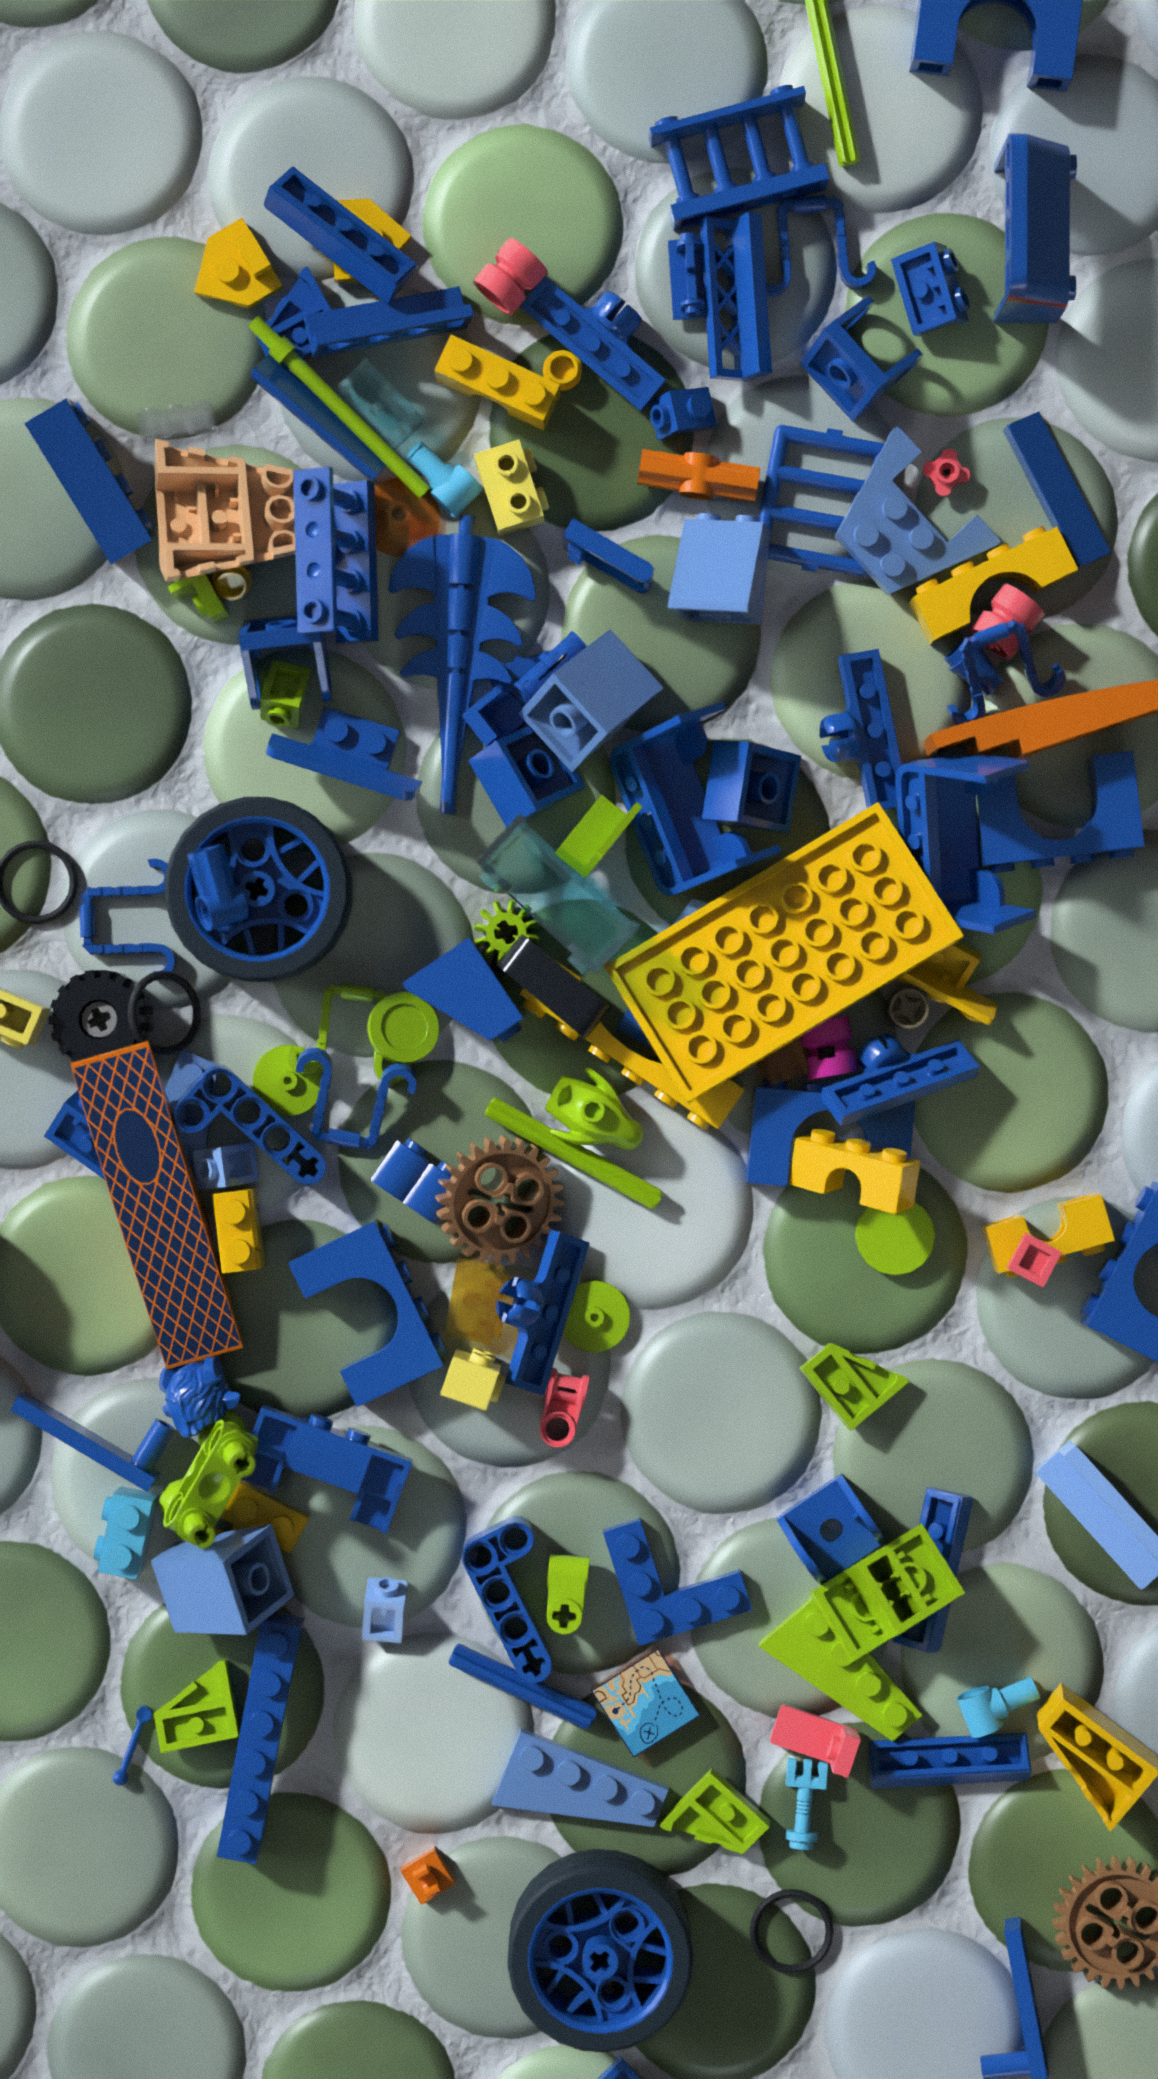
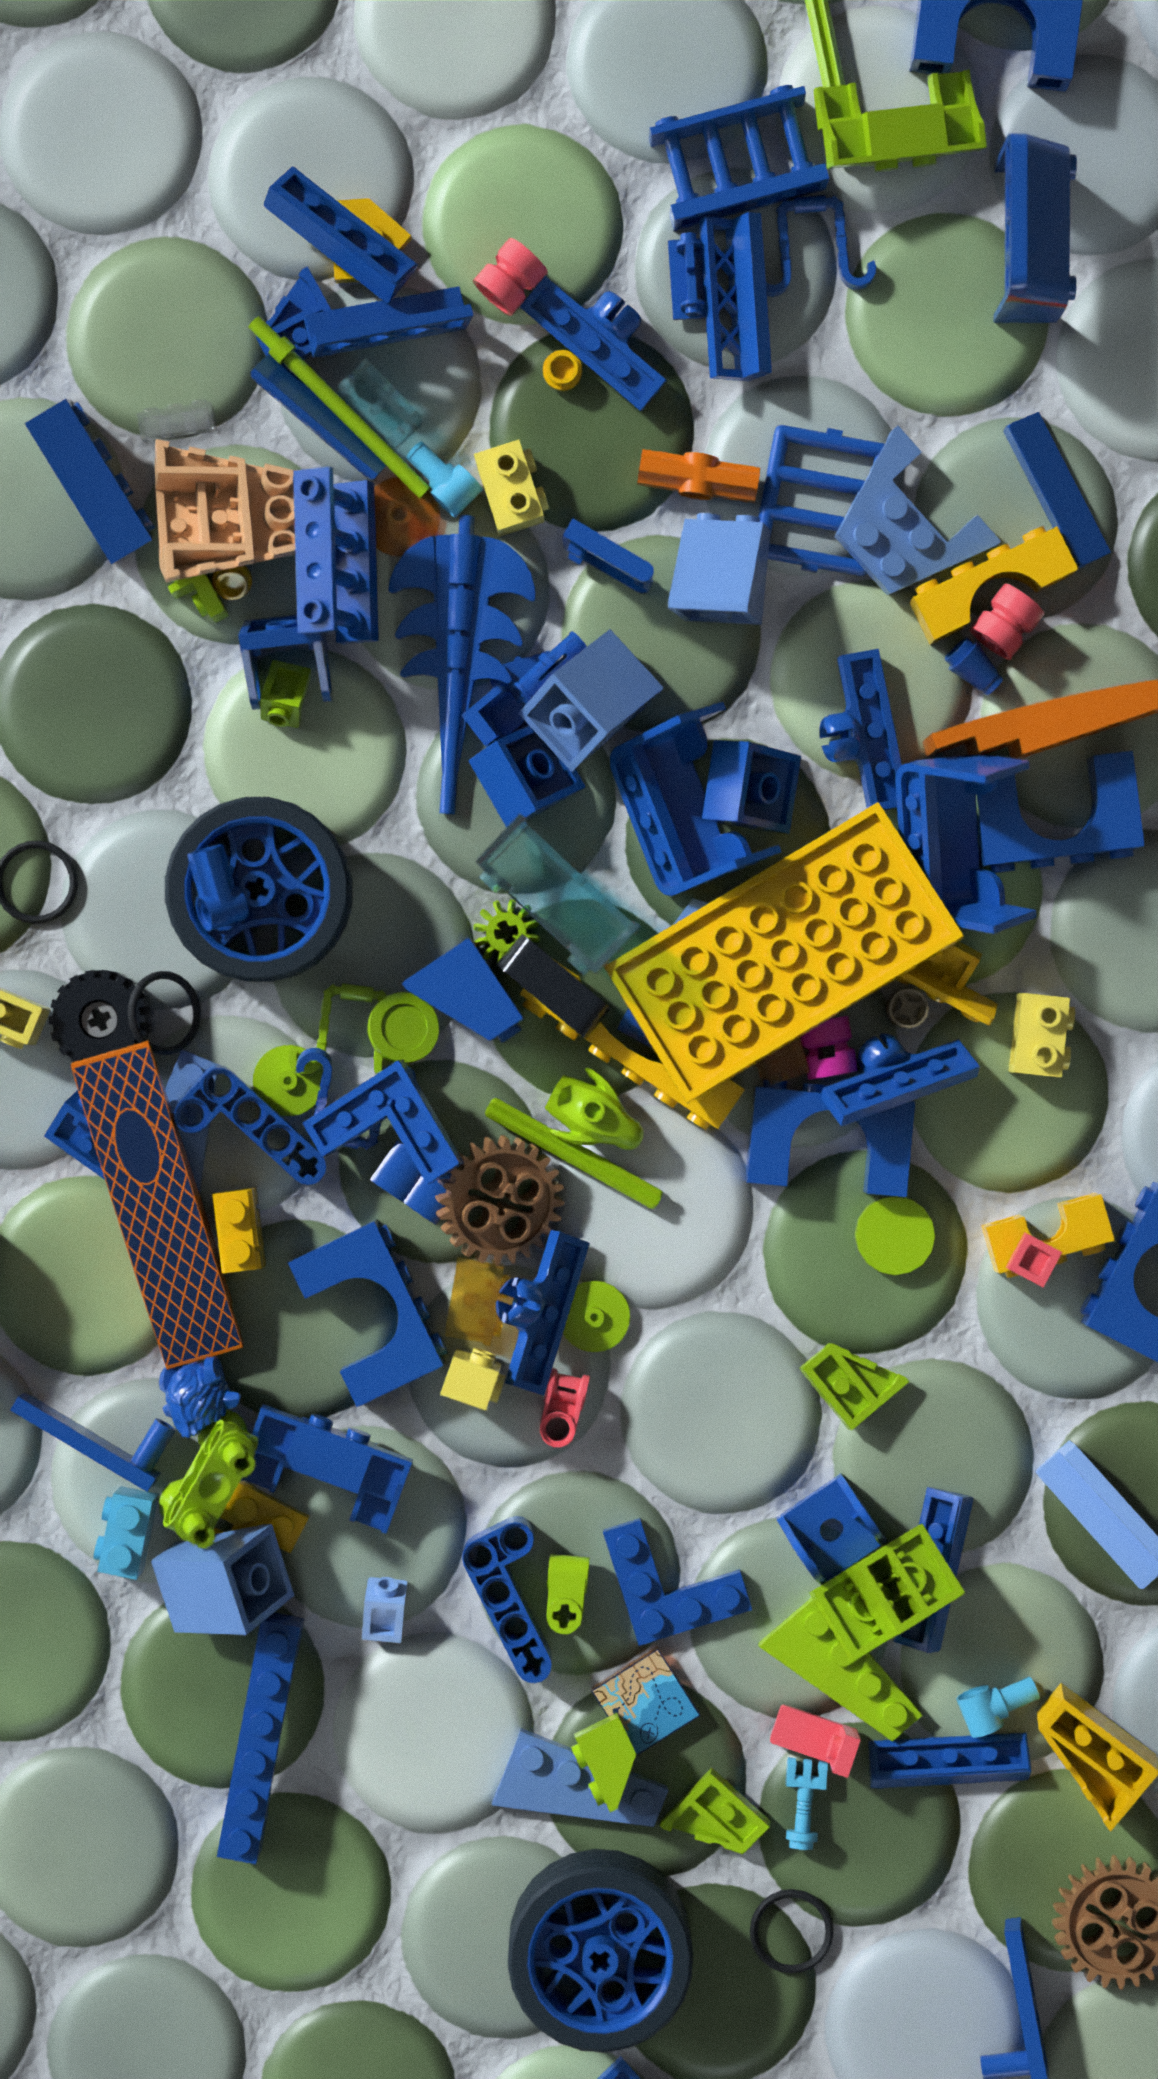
blue piece [79,858,177,980] -> none
blue hinge [112,1705,153,1786] -> none
lime wing [154,1660,240,1753] -> none
light blue bracket [193,1142,259,1190] -> none
yellow plate [194,218,284,309] -> none
blue plate [266,706,422,801] -> none
orange tile [401,1847,456,1905] -> none
yellow arch [434,334,561,431] -> none
blue axle [449,1644,597,1729] -> none
lime panel [555,794,643,878] -> none
blue bracket [649,387,717,440] -> none
yellow arch [789,1129,921,1214] -> none
blue hose [800,295,924,422] -> none
blue bracket [891,241,970,337] -> none
coral plate [922,449,970,497] -> none
blue piece [947,619,1065,725] -> none
none -> blue plate [302,1060,464,1184]
none -> lime slope [571,1713,636,1813]
none -> lime bracket [813,69,987,172]
none -> light yellow brick [1008,993,1075,1078]

